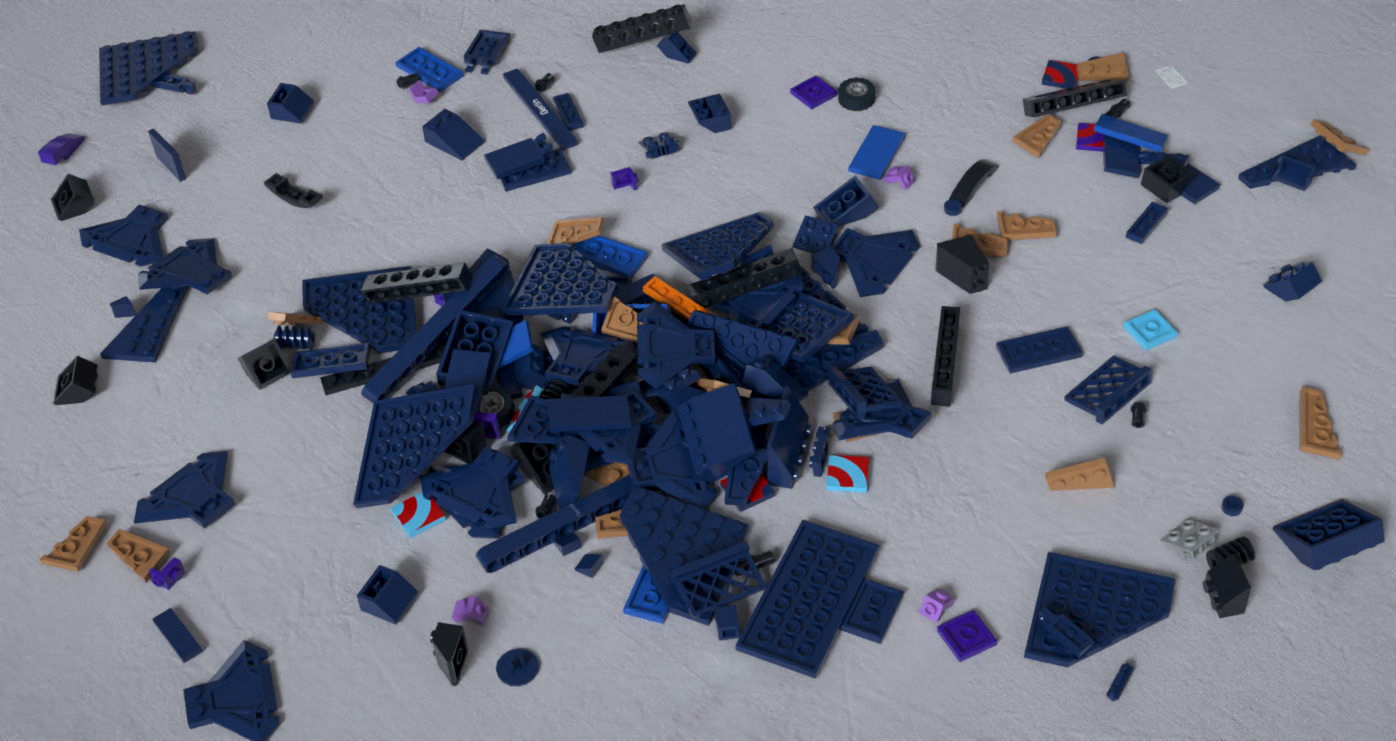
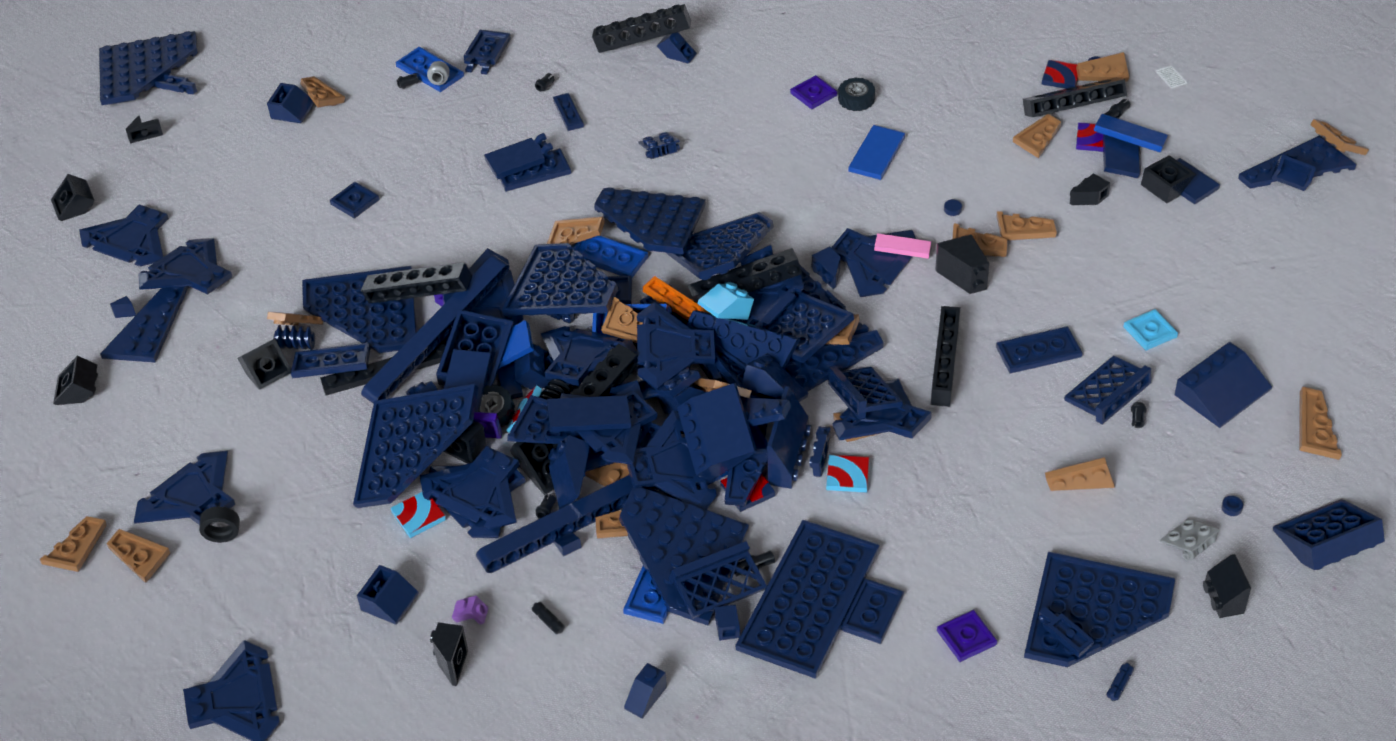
dark purple slope [38,133,85,165] -> none
dark blue tile [148,129,186,182] -> none
dark purple bracket [149,557,185,590] -> none
dark blue tile [152,608,203,663] -> none
black slope [264,173,324,208] -> none
medium lavender bracket [409,81,439,104] -> none
dark blue slope [422,109,485,161] -> none
dark blue piece [496,649,539,686] -> none
dark blue tile [503,68,578,151] -> none
dark blue slope [575,554,603,578] -> none
dark purple bracket [610,167,639,191] -> none
dark blue tile [615,274,655,304] -> none
dark blue slope [688,94,731,133] -> none
dark blue hinge [792,215,838,254] -> none
dark blue slope [813,175,879,227] -> none
medium lavender bracket [883,166,915,190] -> none
medium lavender bracket [919,588,955,622] -> none
black slope [949,159,999,208] -> none
dark blue plate [1126,202,1168,244] -> none
dark blue hinge [1138,151,1190,167] -> none
black piece [1206,536,1256,569] -> none
dark blue slope [1263,261,1322,302] -> none
none -> black slope [126,115,163,144]
none -> black tyre [199,506,240,543]
none -> medium nougat wing [300,76,345,108]
none -> dark blue tile [330,182,380,219]
none -> light grey head [427,61,450,85]
none -> black axle [532,602,565,634]
none -> dark blue plate [594,187,706,255]
none -> dark blue slope [624,663,667,719]
none -> medium azure slope [697,282,754,320]
none -> bright pink tile [874,233,931,259]
none -> black slope [1069,173,1110,205]
none -> dark blue slope [1174,342,1272,428]

